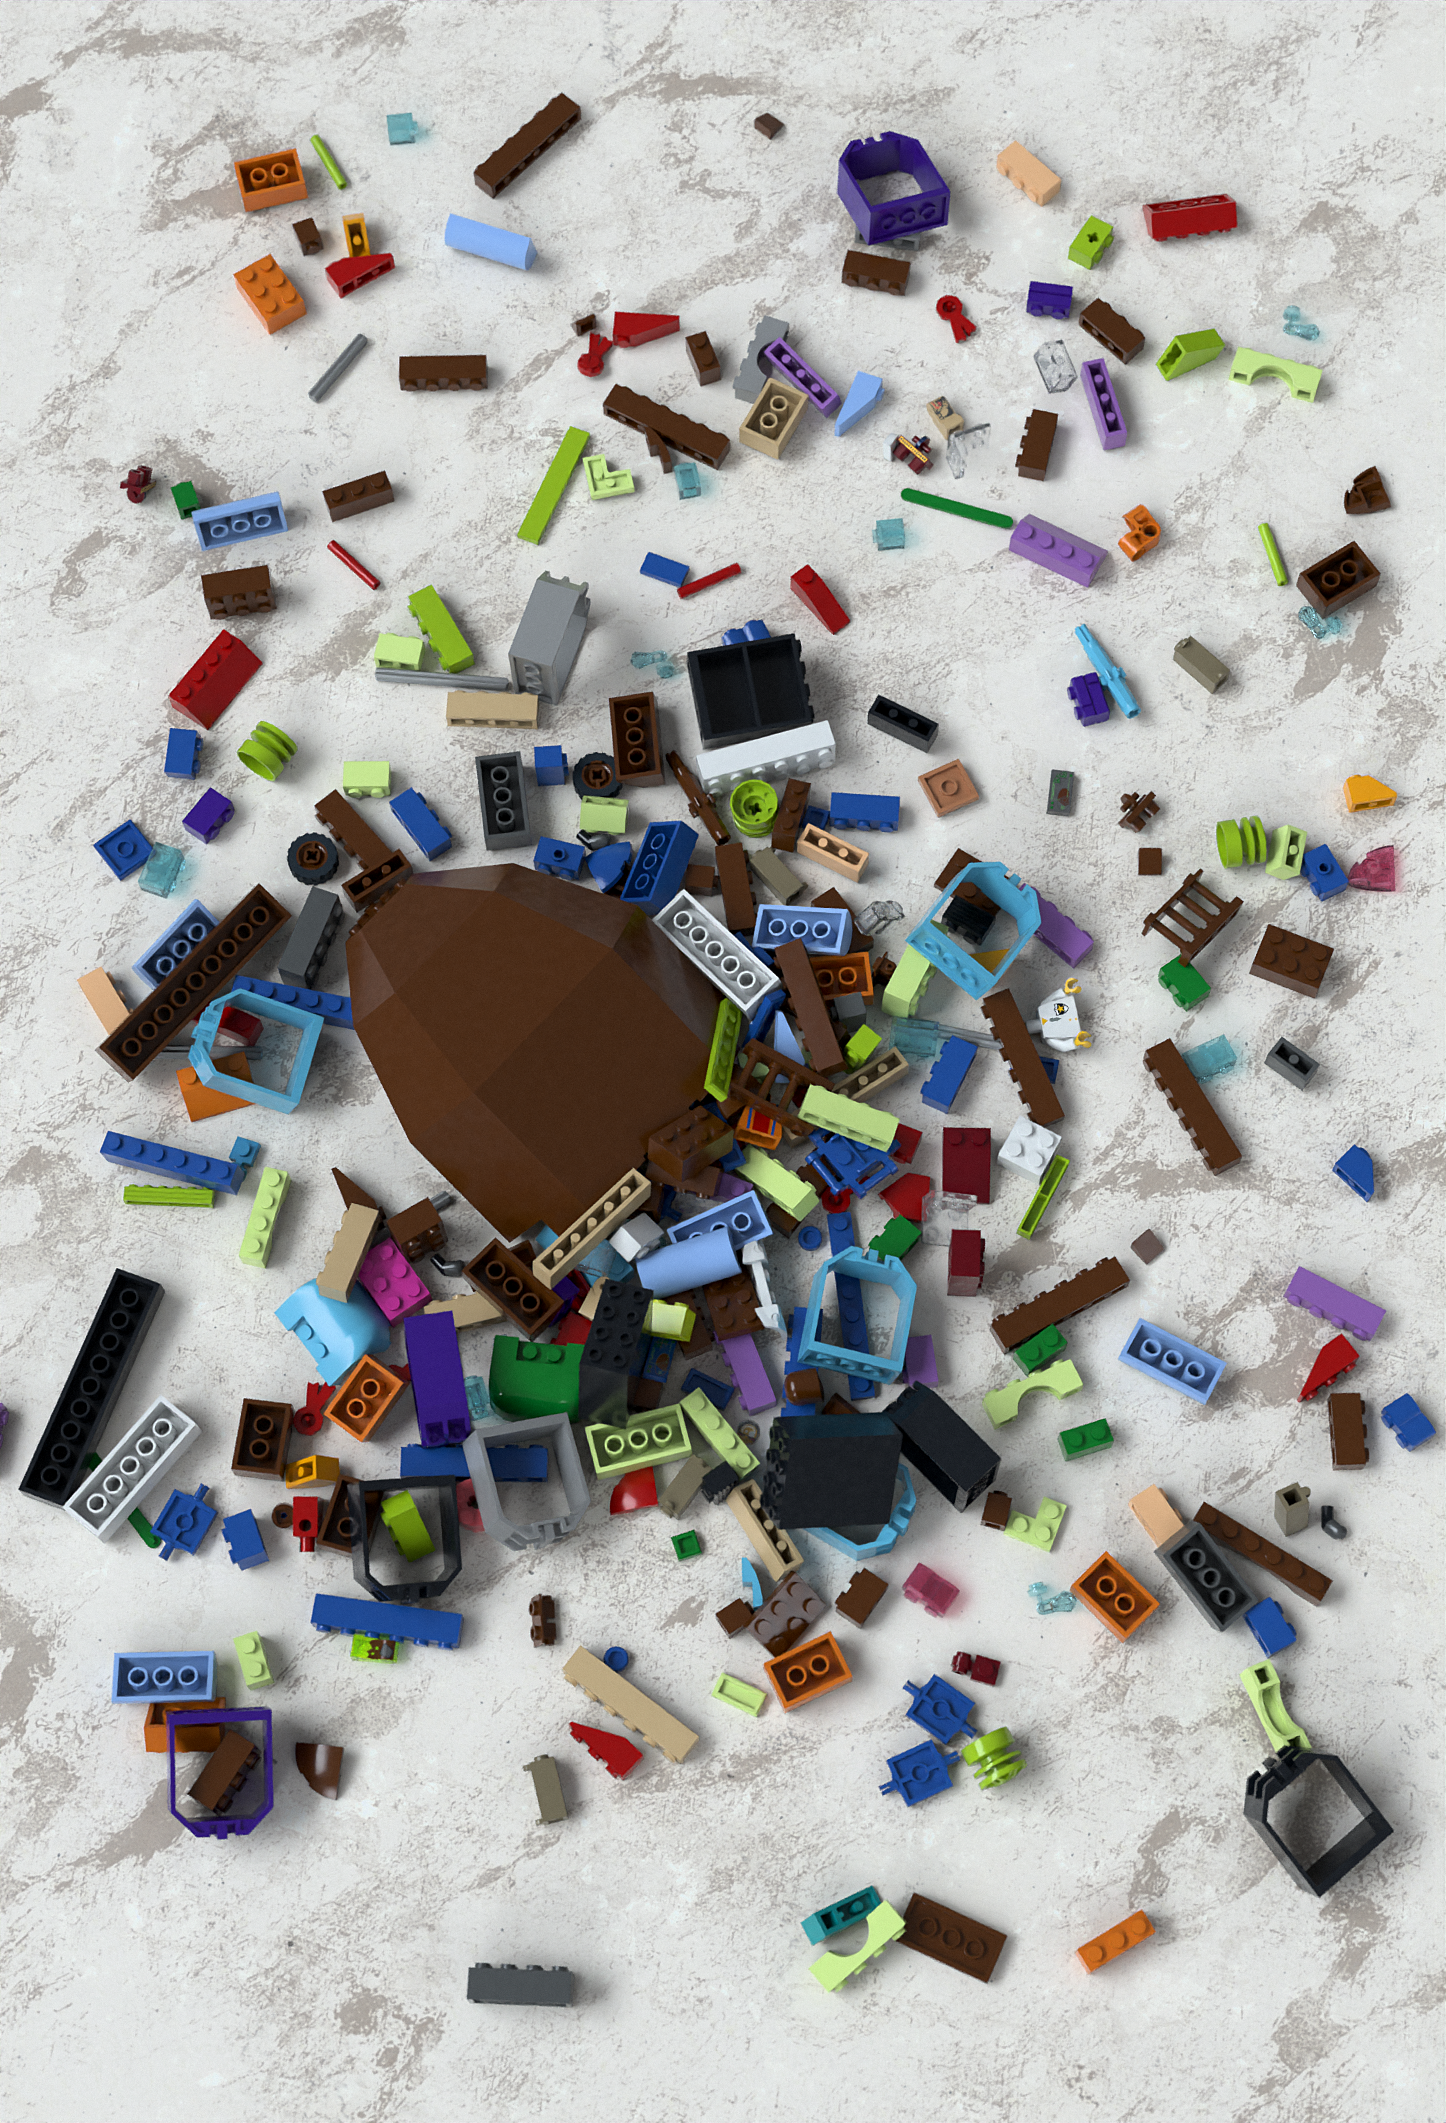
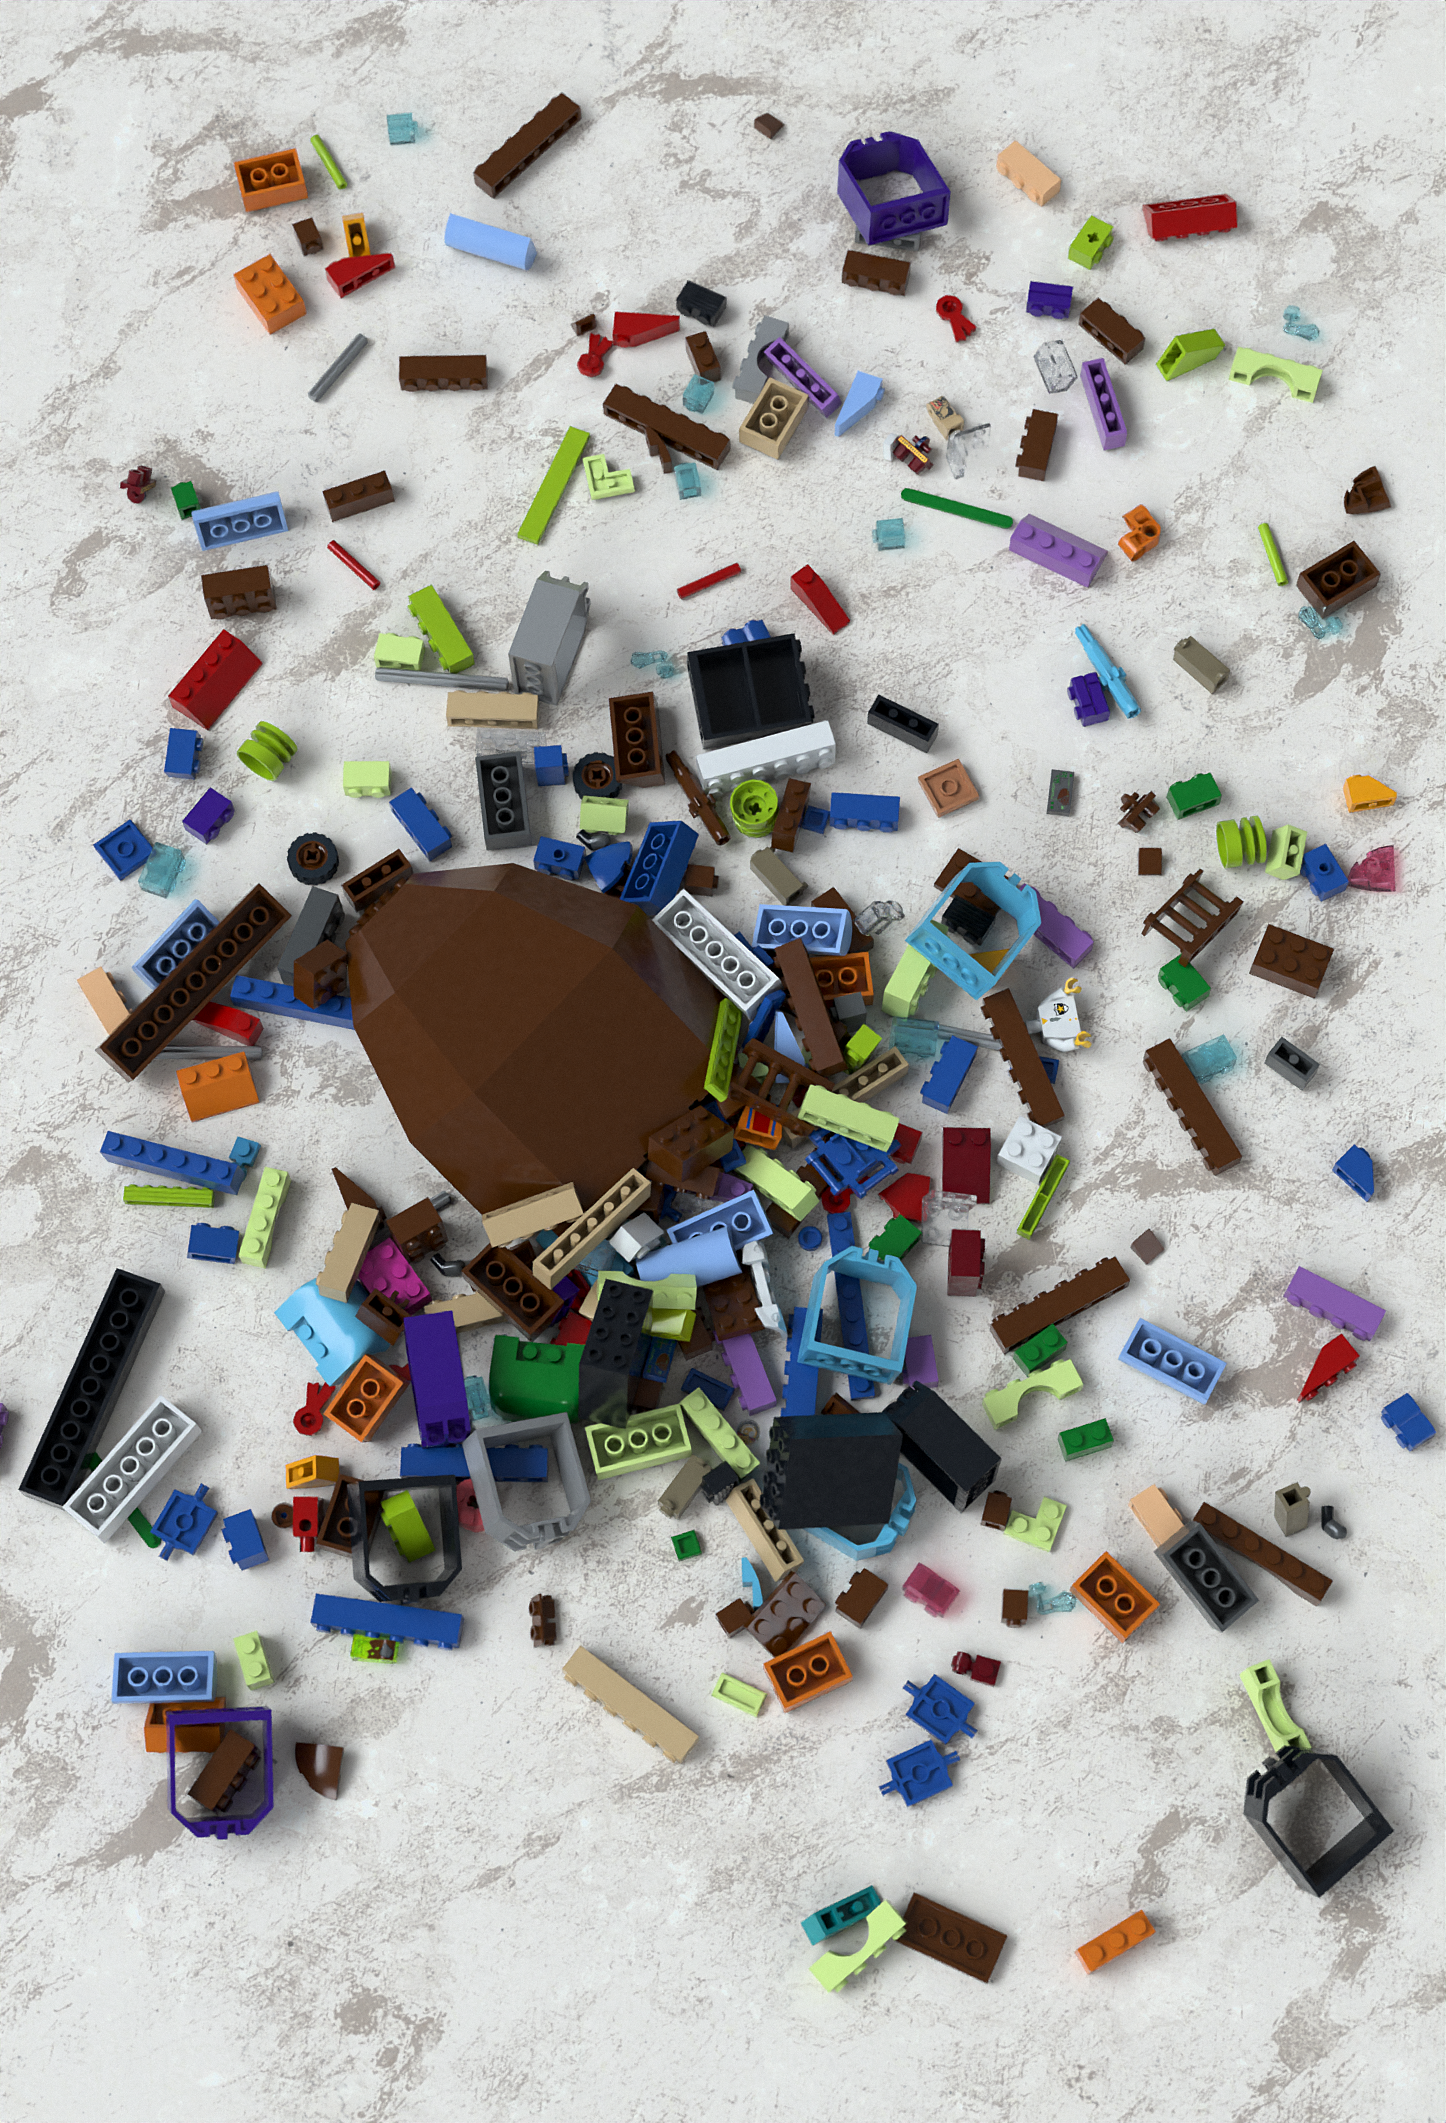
medium azure container [188,988,324,1114] -> none
reddish brown brick [231,1398,295,1482] -> none
reddish brown brick [314,789,392,871] -> none
dark grey brick [467,1963,575,2008] -> none
dark tan brick [523,1754,569,1826] -> none
red slope [569,1722,644,1780] -> none
blue tile [604,1646,629,1673] -> none
red brick [610,1466,658,1515] -> none
blue tile [640,552,689,588] -> none
reddish brown brick [715,842,758,937] -> none
reddish brown helmet [784,1367,825,1406] -> none
light nougat brick [797,823,869,883] -> none
reddish brown hinge [872,951,897,987] -> none
lime wheel [961,1726,1028,1790] -> none
blue brick [1242,1597,1297,1658] -> none
reddish brown brick [1327,1393,1369,1470] -> none
none -> blue brick [187,1223,239,1264]
none -> reddish brown brick [294,940,347,1010]
none -> reddish brown brick [355,1288,412,1346]
none -> clear brick [475,728,547,764]
none -> tan brick [482,1182,584,1248]
none -> yellowish green arch [597,1270,697,1310]
none -> black brick [676,280,727,327]
none -> clear light blue brick [682,374,714,414]
none -> reddish brown brick [1001,1589,1028,1628]
none -> green brick [1167,772,1222,820]

